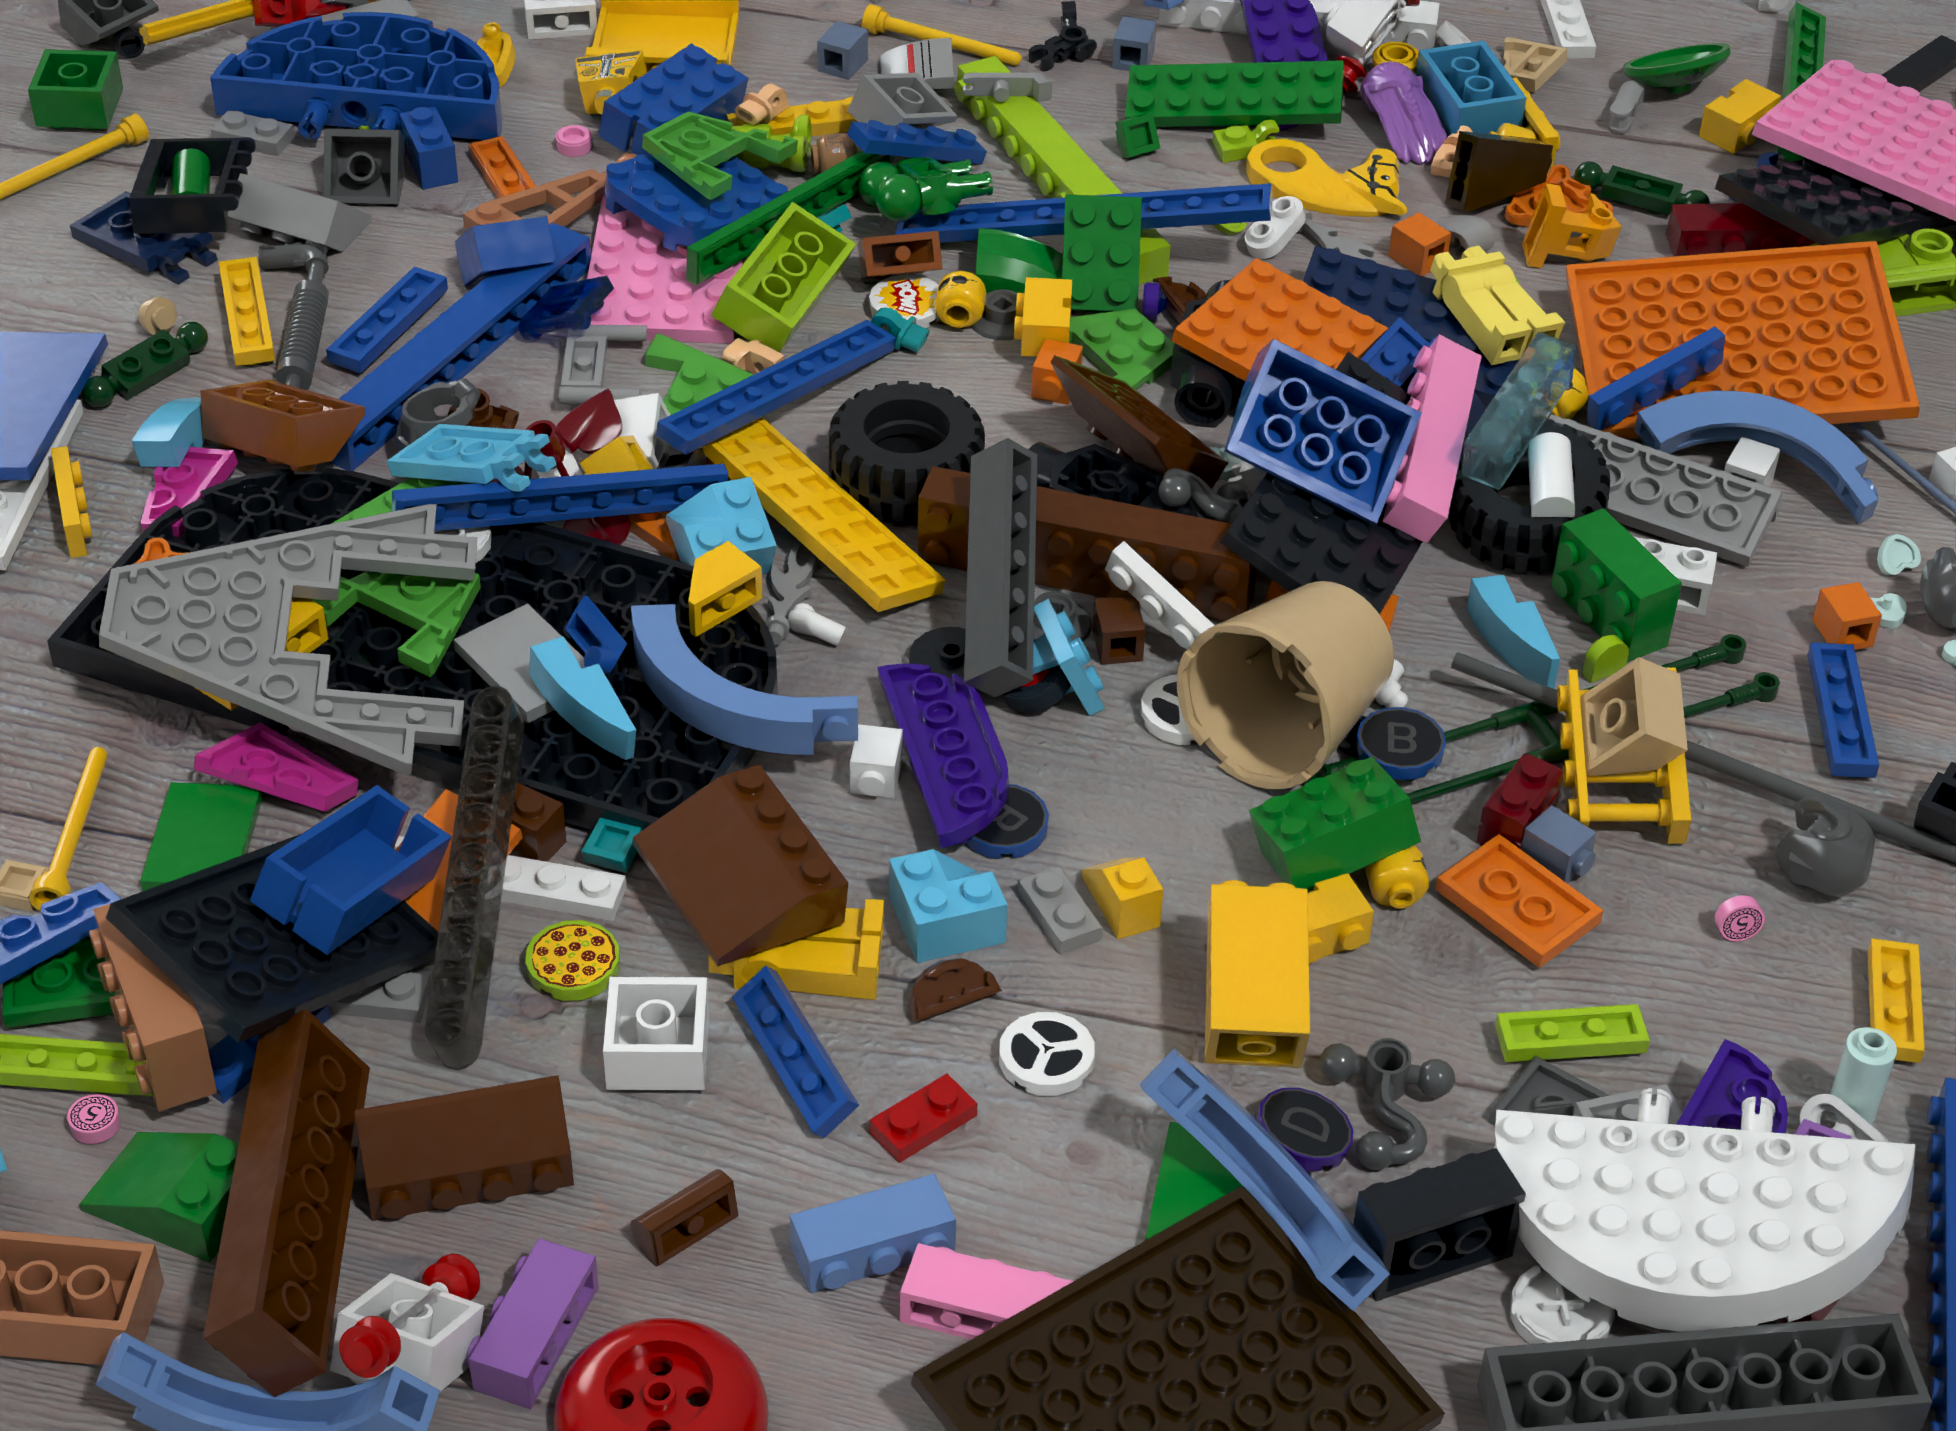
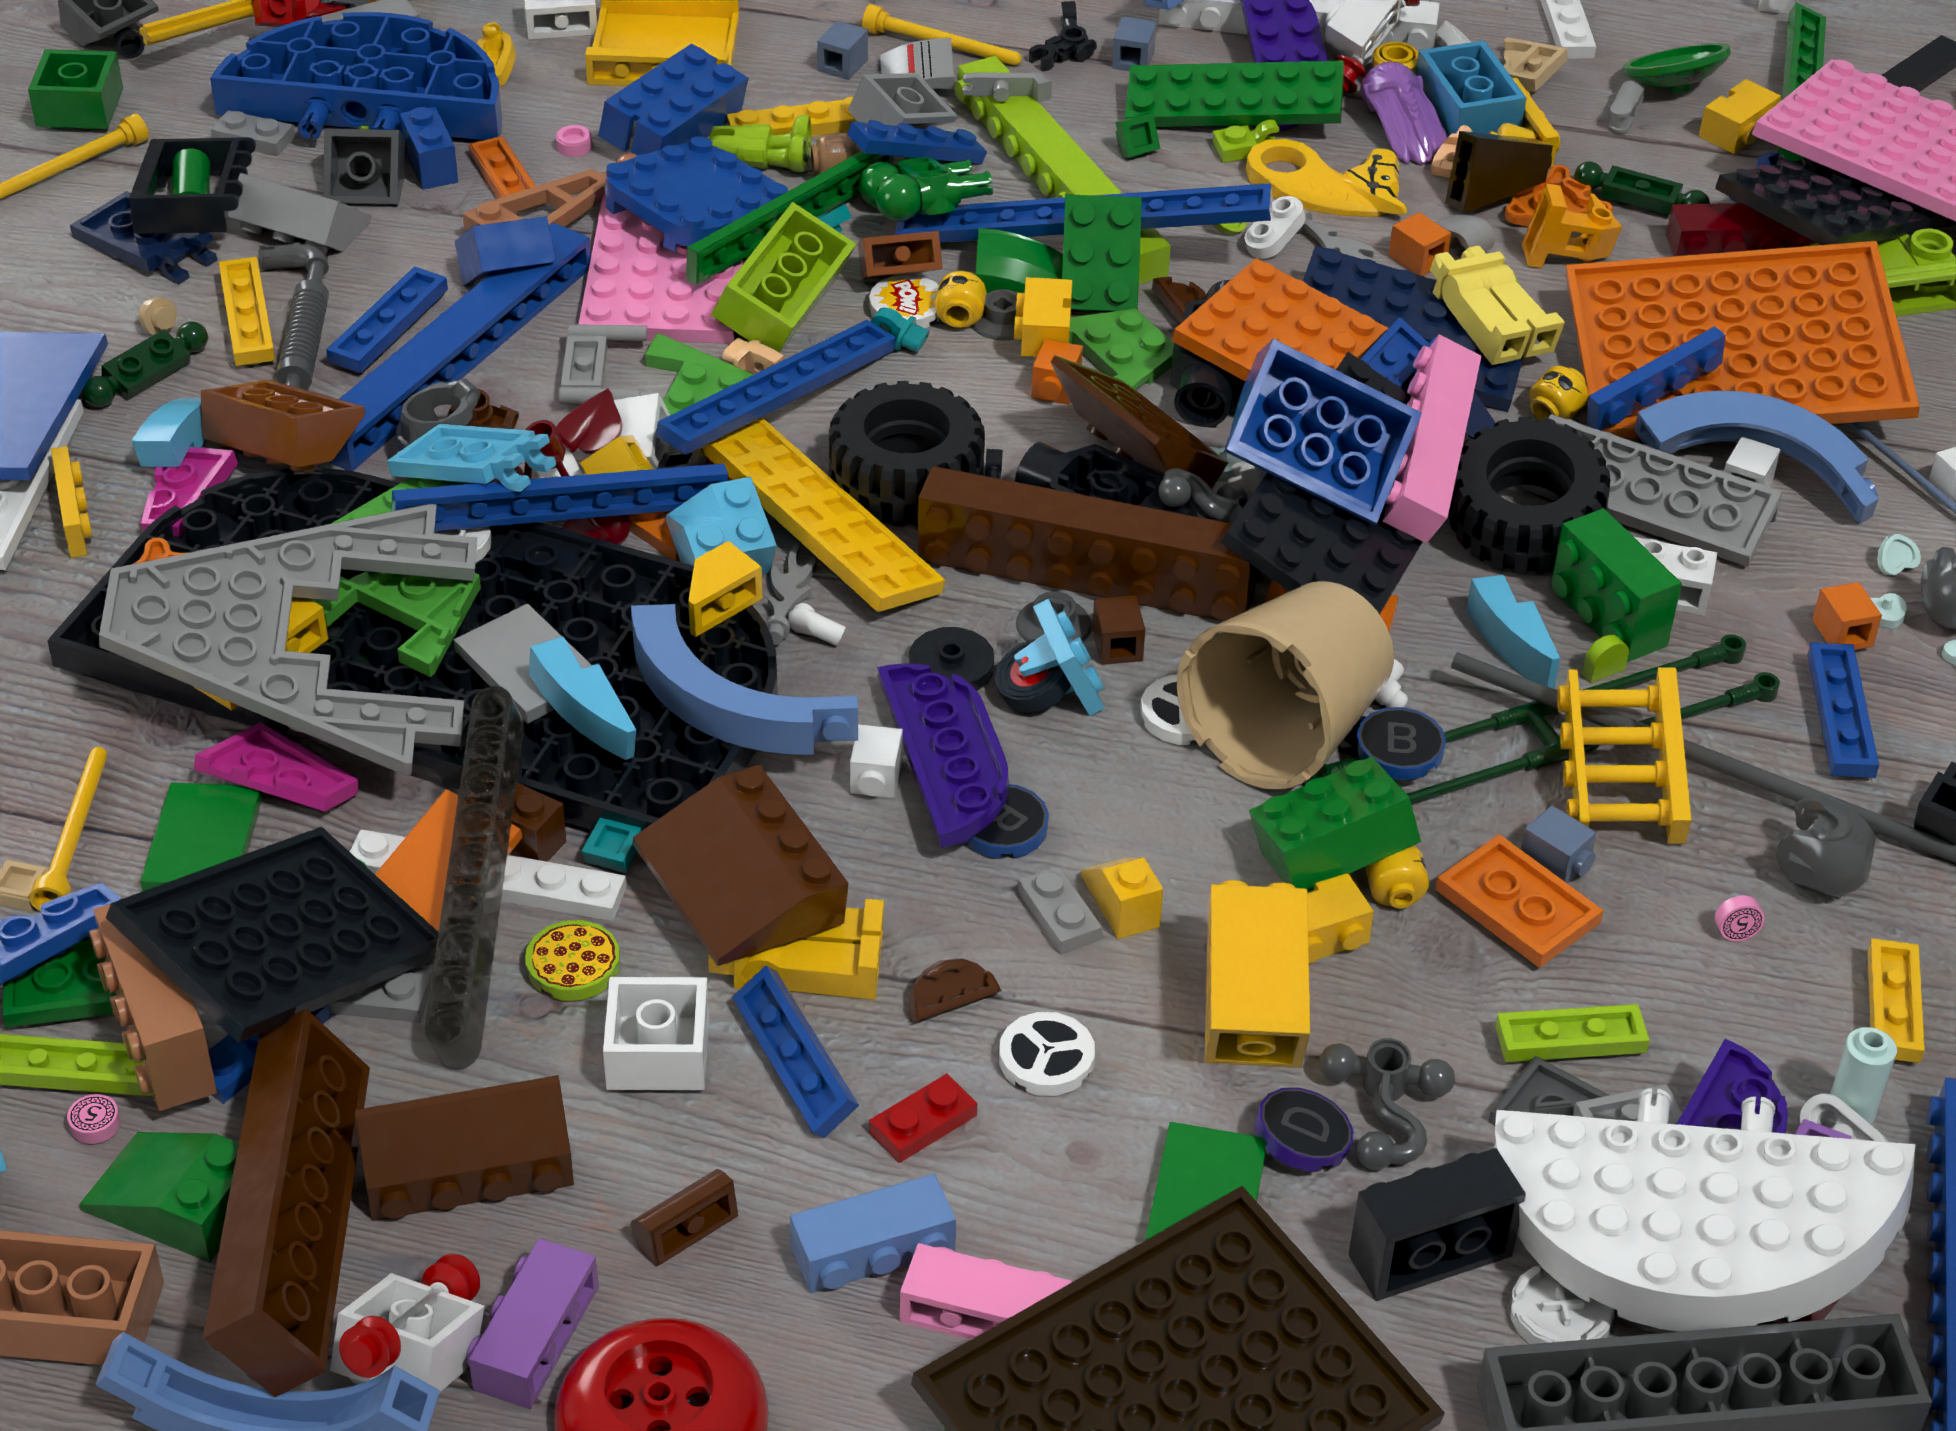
blue piece [250,785,452,955] -> none
clear blue plate [518,275,614,340] -> none
blue piece [565,595,627,675] -> none
yellow torso [575,50,648,115] -> none
bright green wing [642,112,798,200] -> none
light nougat piece [735,83,789,125] -> none
medium azure slope [889,849,1007,963] -> none
dark grey brick [964,438,1037,697] -> none
white plate [1105,541,1215,649] -> none
medium blue arch [1140,1048,1390,1311] -> none
dark purple tile [1142,282,1166,321] -> none
clear light blue brick [1462,332,1576,490] -> none
dark red brick [1477,754,1564,849] -> none
white brick [1528,432,1575,517] -> none
tan slope [1580,657,1688,776] -> none

